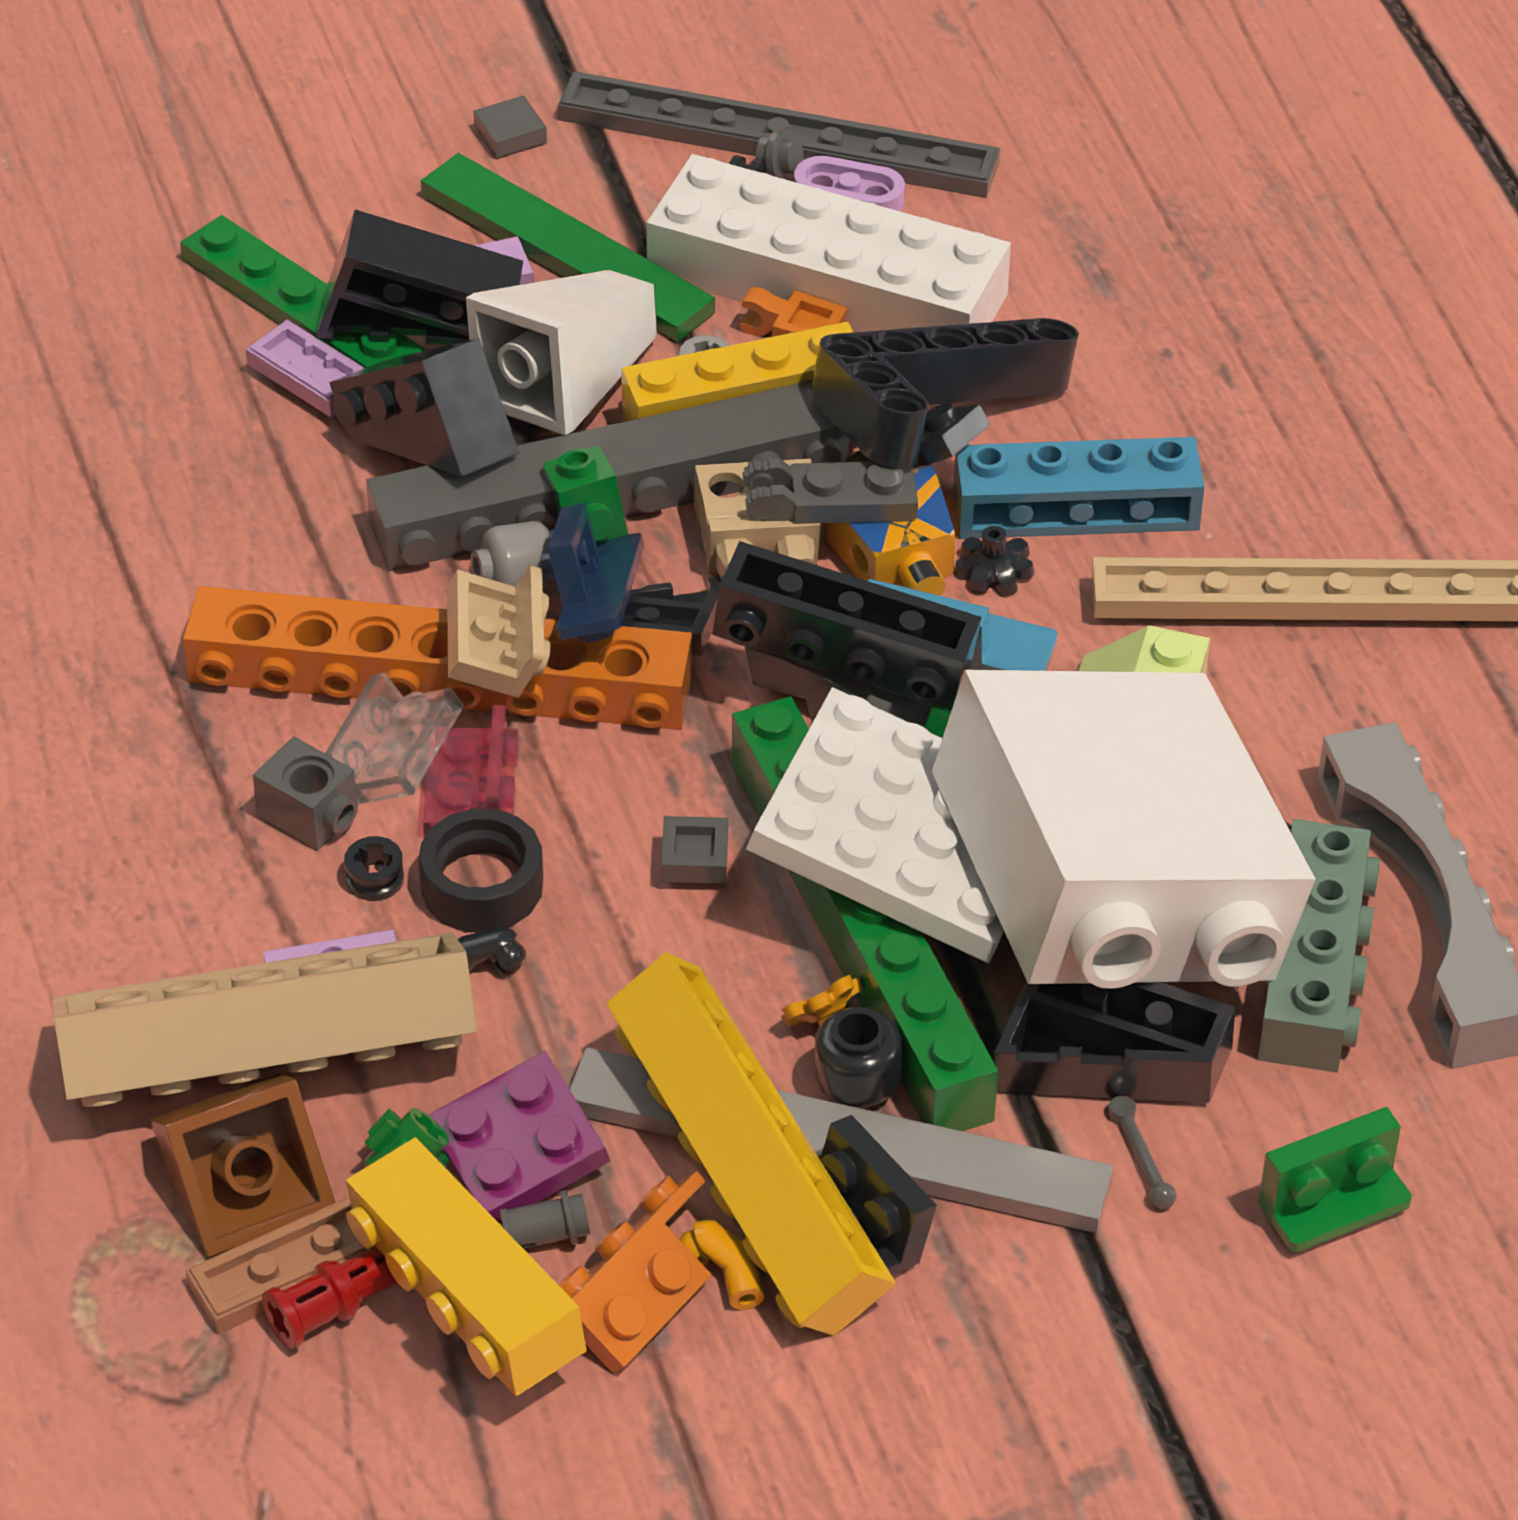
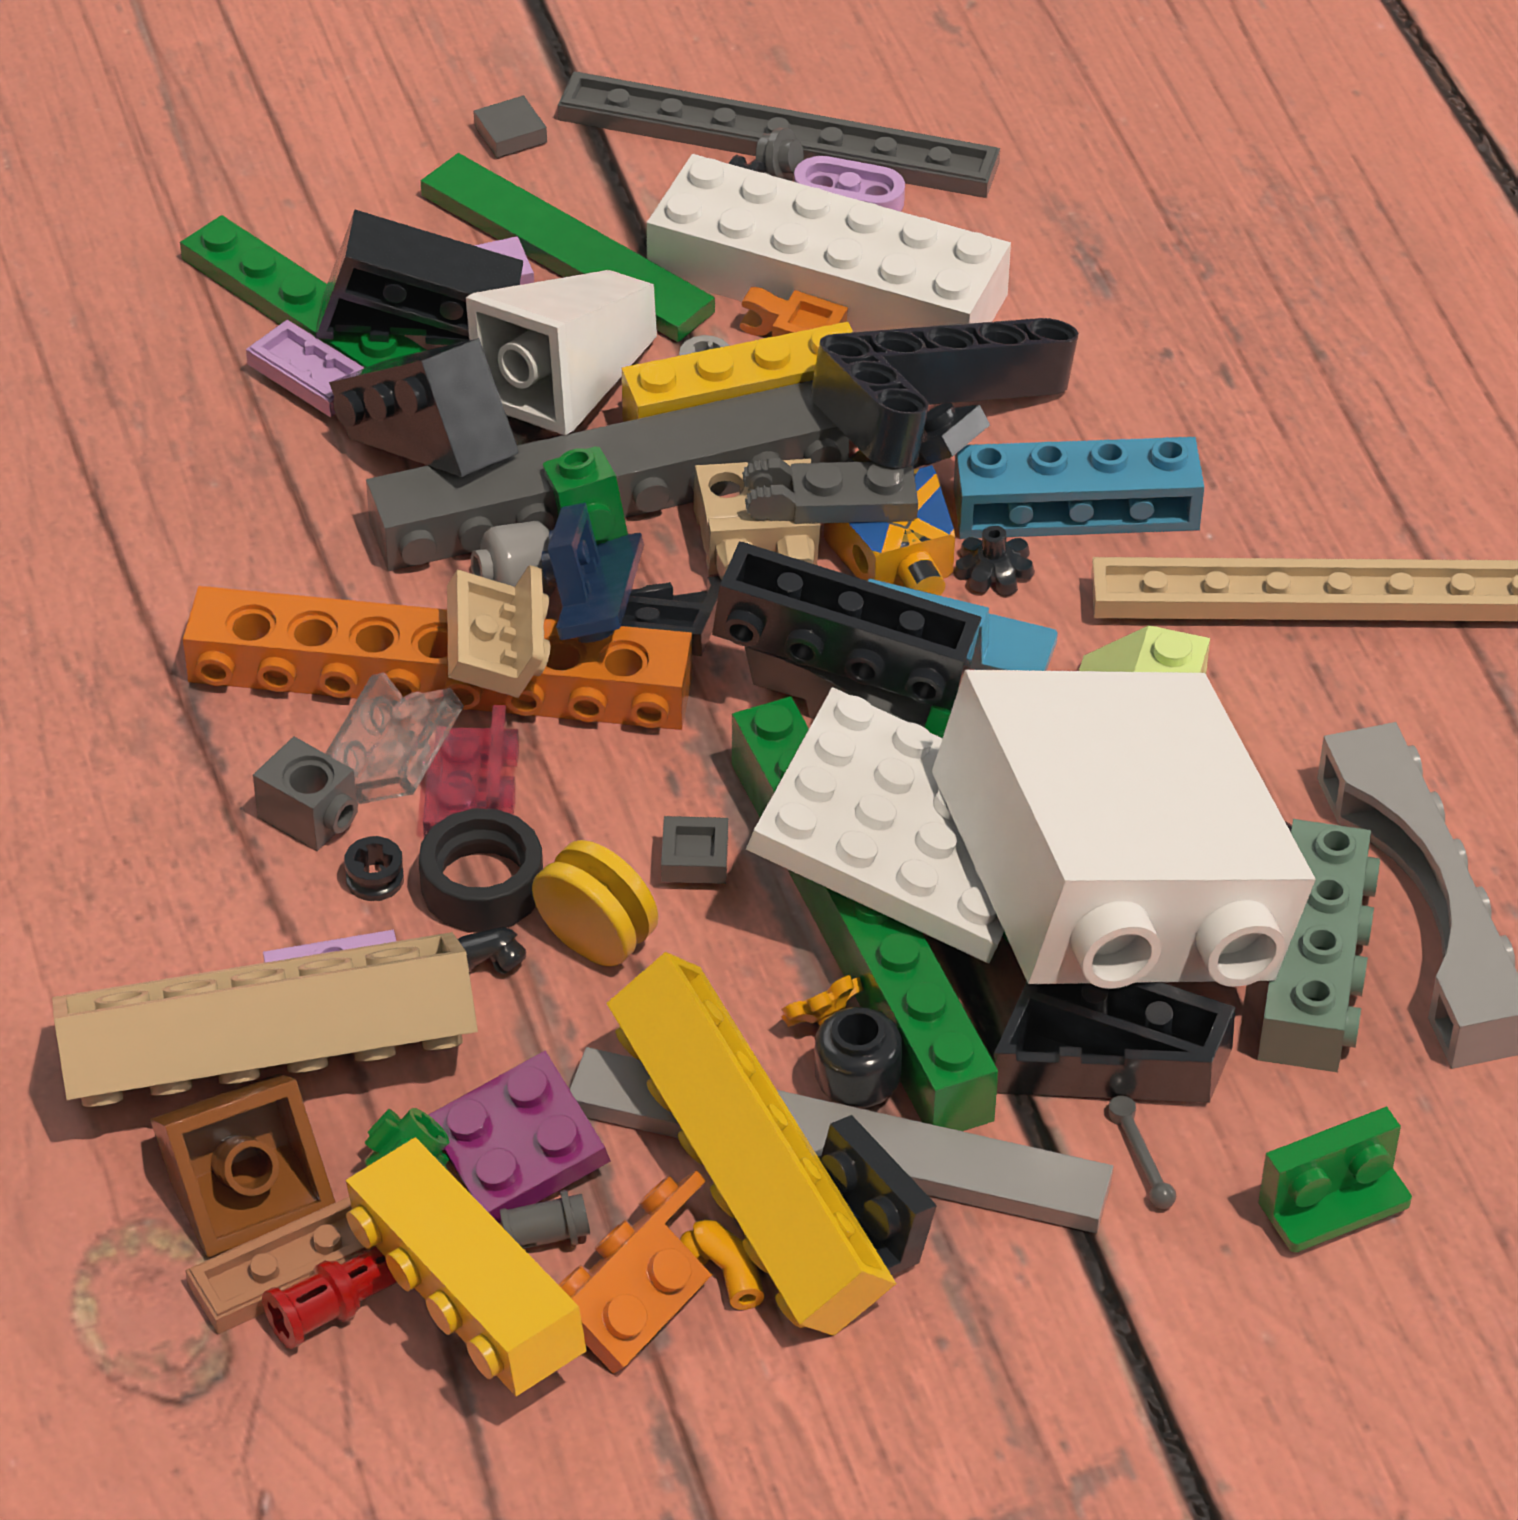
none -> yellow head [532,840,659,966]

